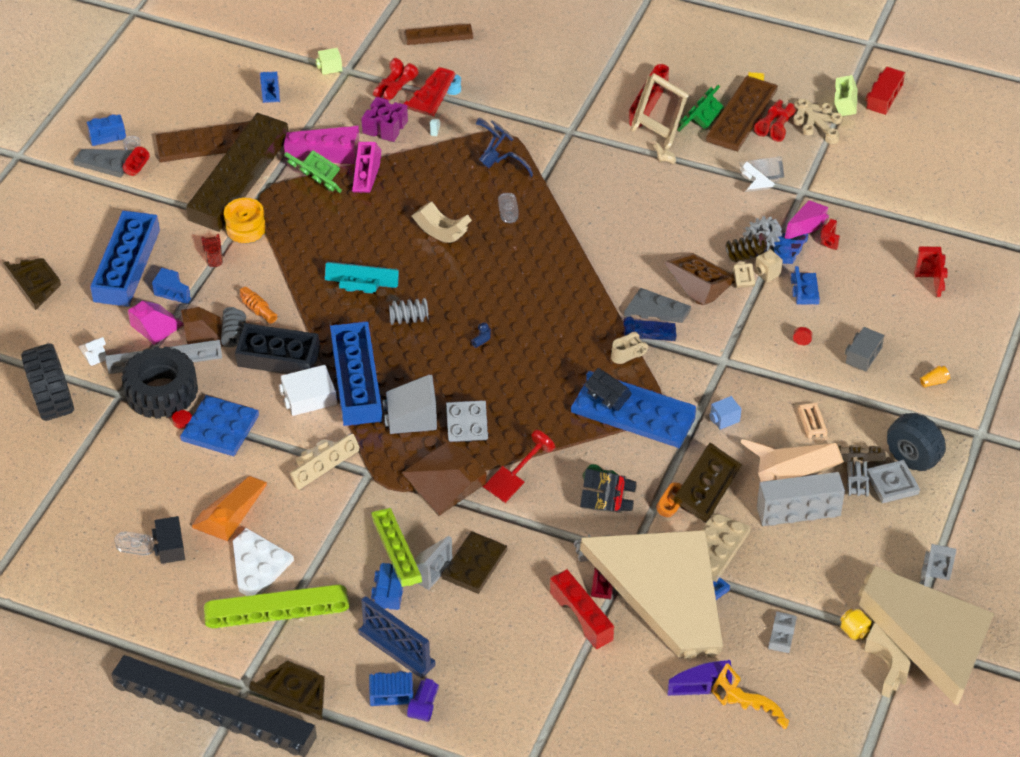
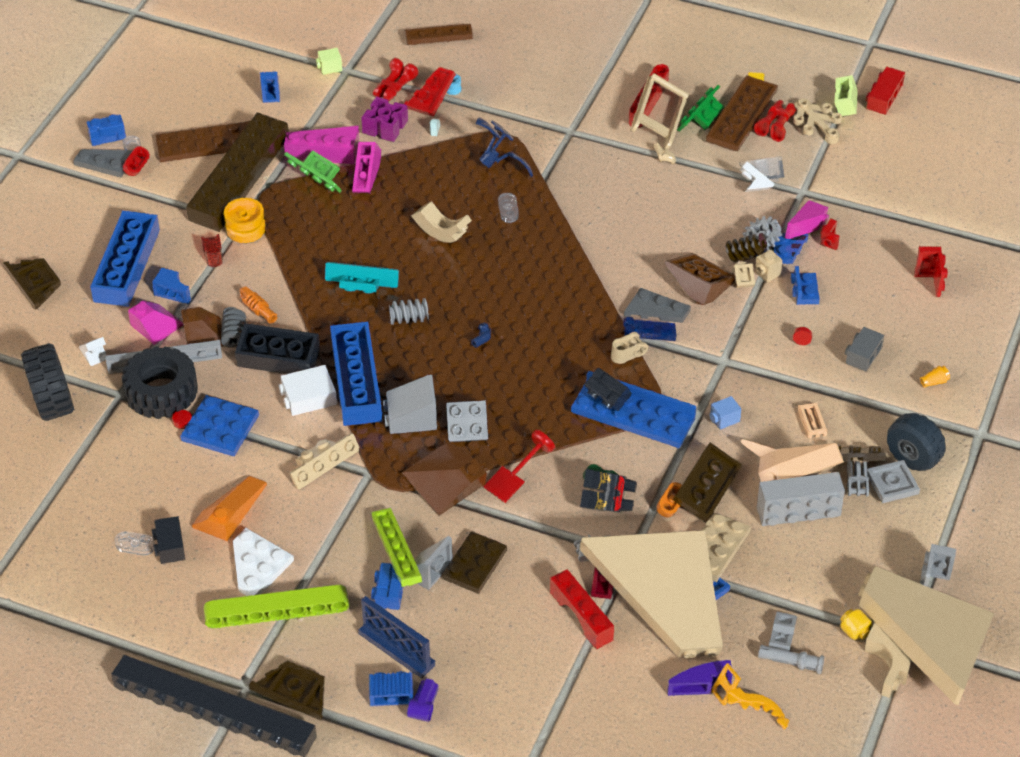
none -> light grey pin [758,645,825,674]

